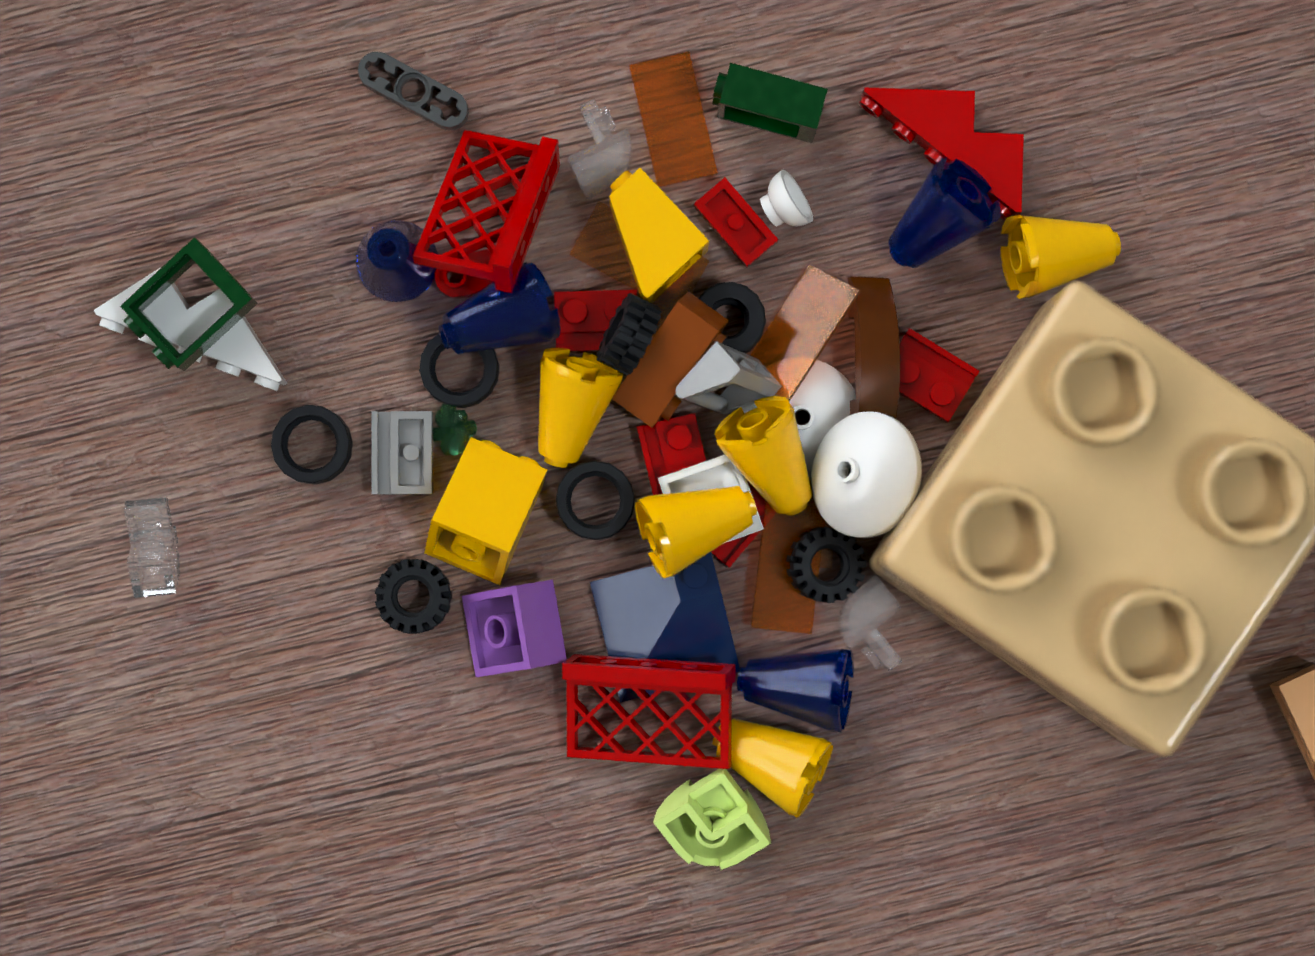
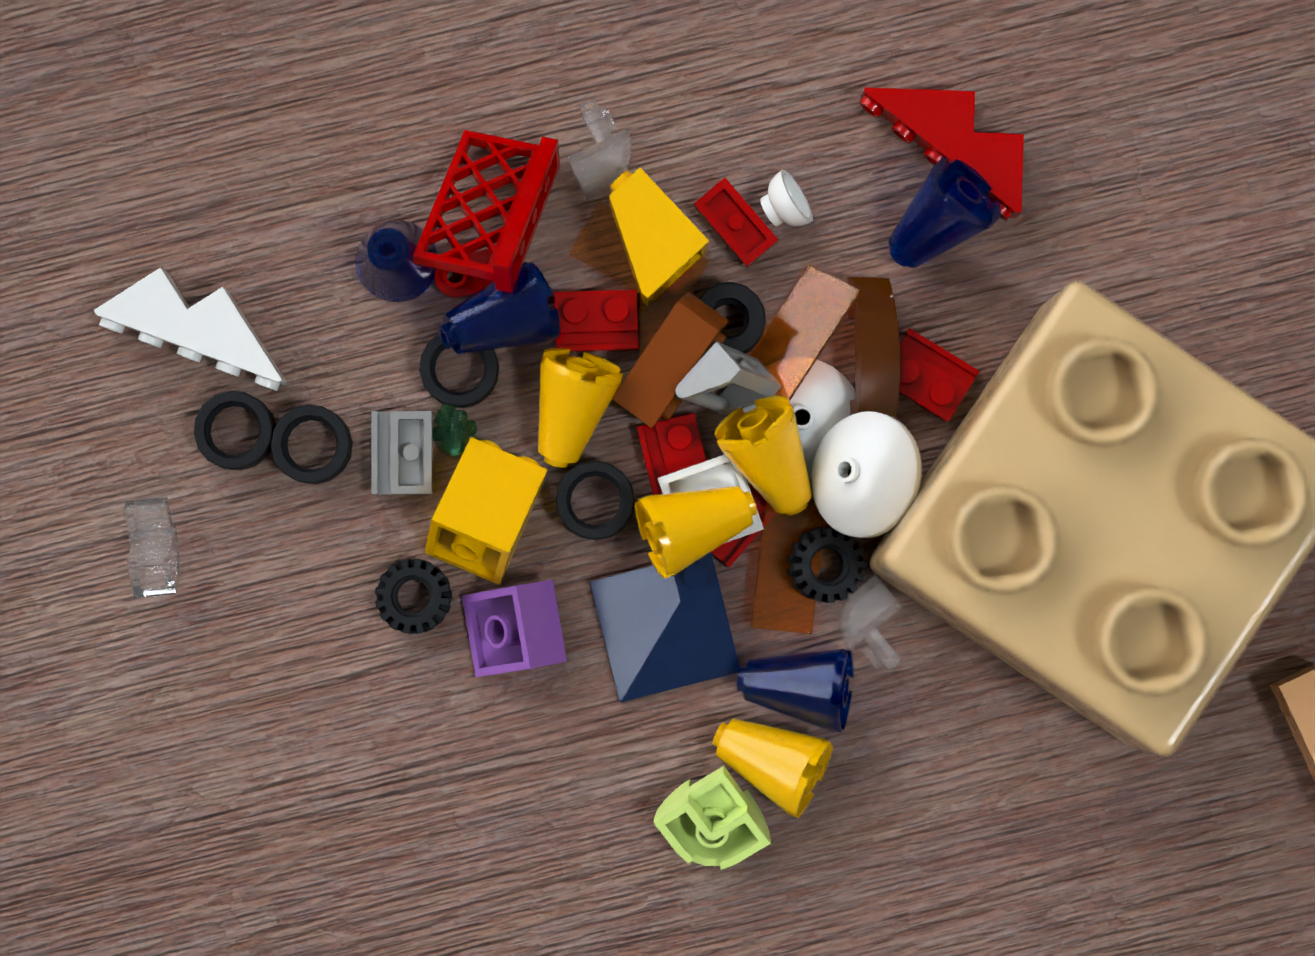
dark green window [120,237,258,371] -> none
dark grey beam [358,51,469,131] -> none
red fence [562,654,735,769] -> none
black tyre [597,293,662,375] -> none
clear orange piece [629,51,718,187] -> none
dark green window [712,63,828,143] -> none
yellow cone [1000,215,1121,299] -> none
none -> black tyre [194,391,276,471]

